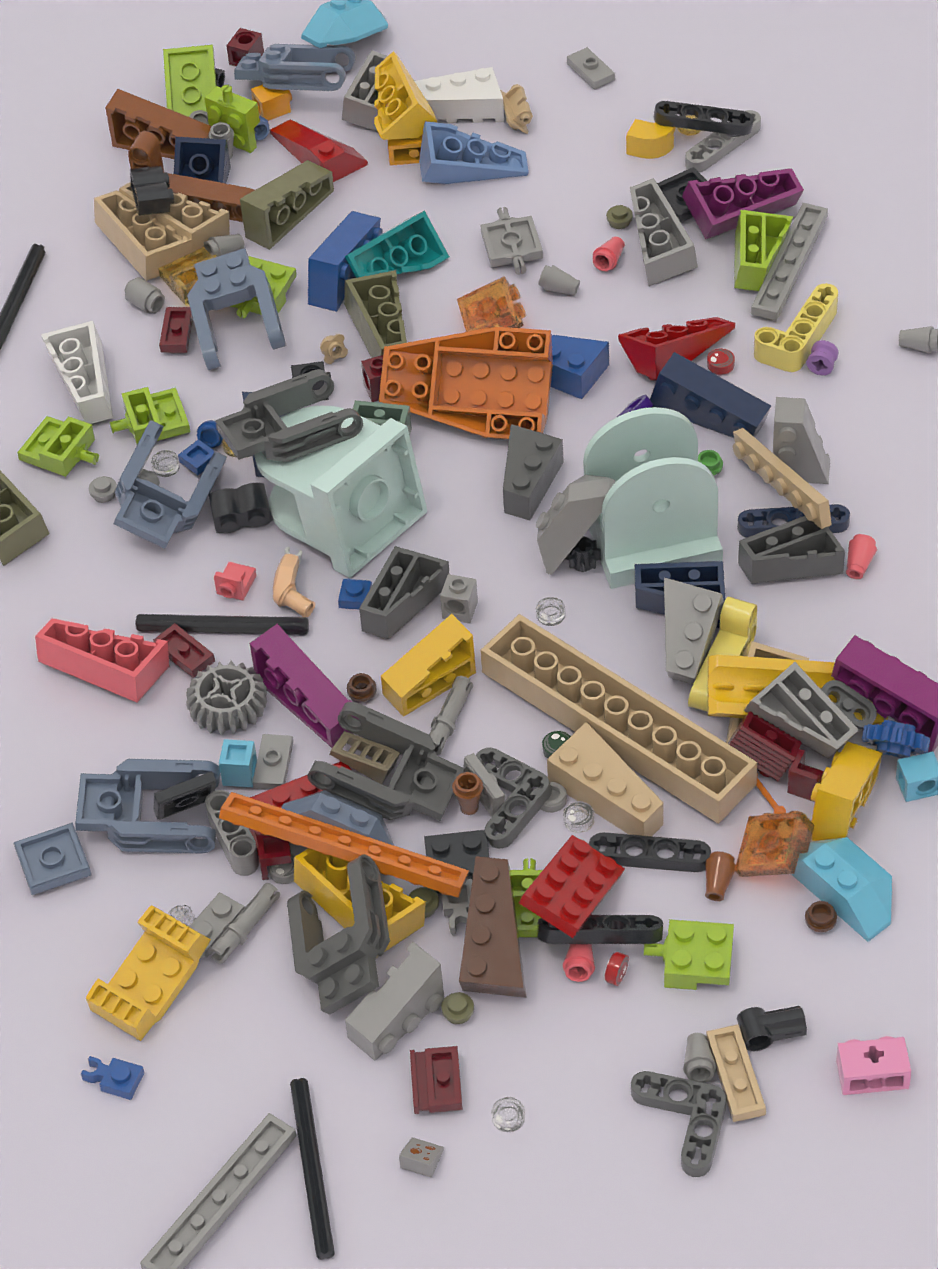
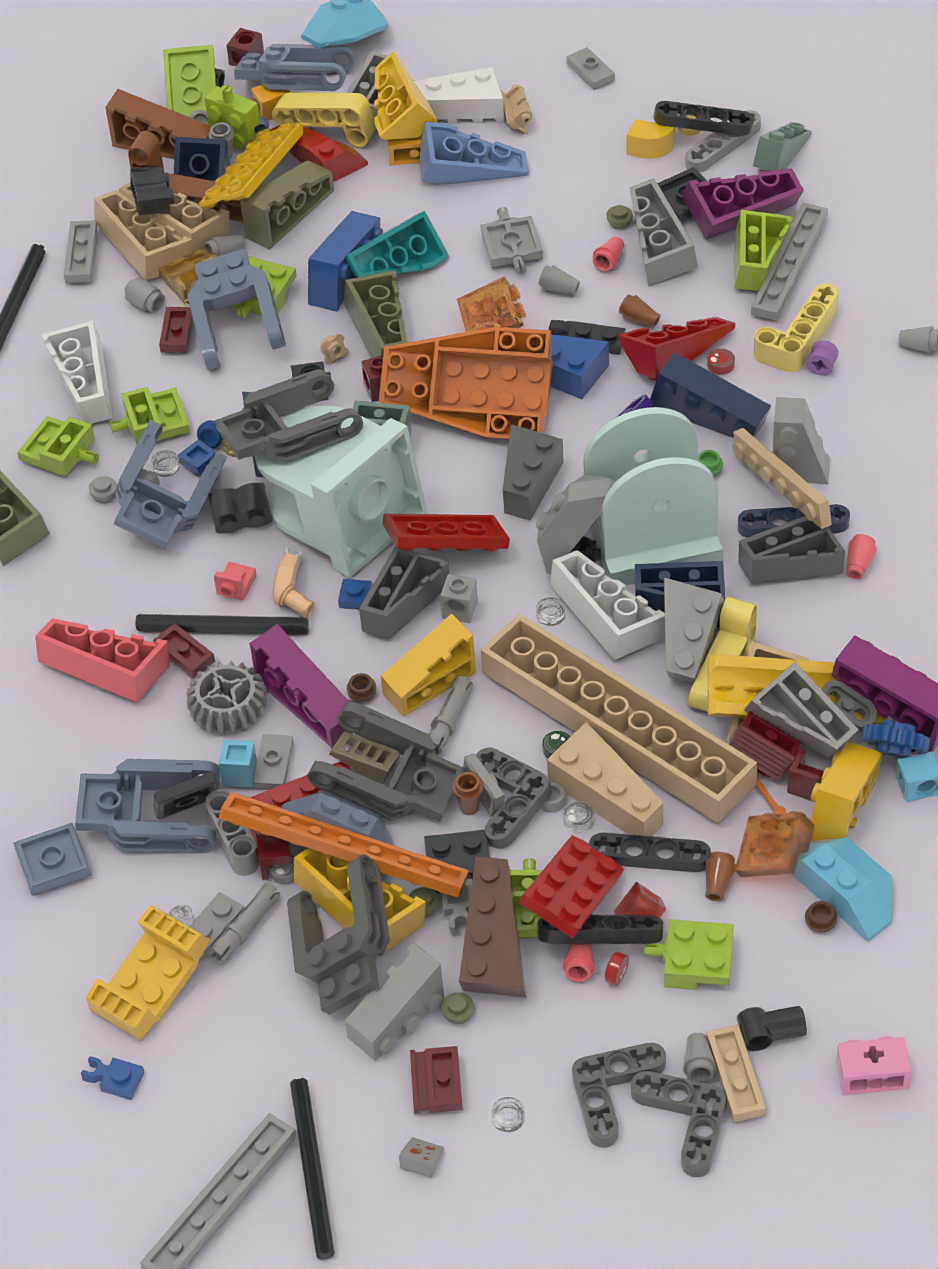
none -> light grey plate [64,220,98,283]
none -> yellow plate [198,123,303,209]
none -> light yellow beam [272,93,376,148]
none -> red plate [382,514,510,552]
none -> black hinge [548,320,626,355]
none -> white wedge [550,550,665,660]
none -> dark grey beam [572,1043,666,1148]
none -> clear red panel [614,881,666,918]
none -> dark orange cone [619,294,661,328]
none -> sand green slope [753,122,812,171]

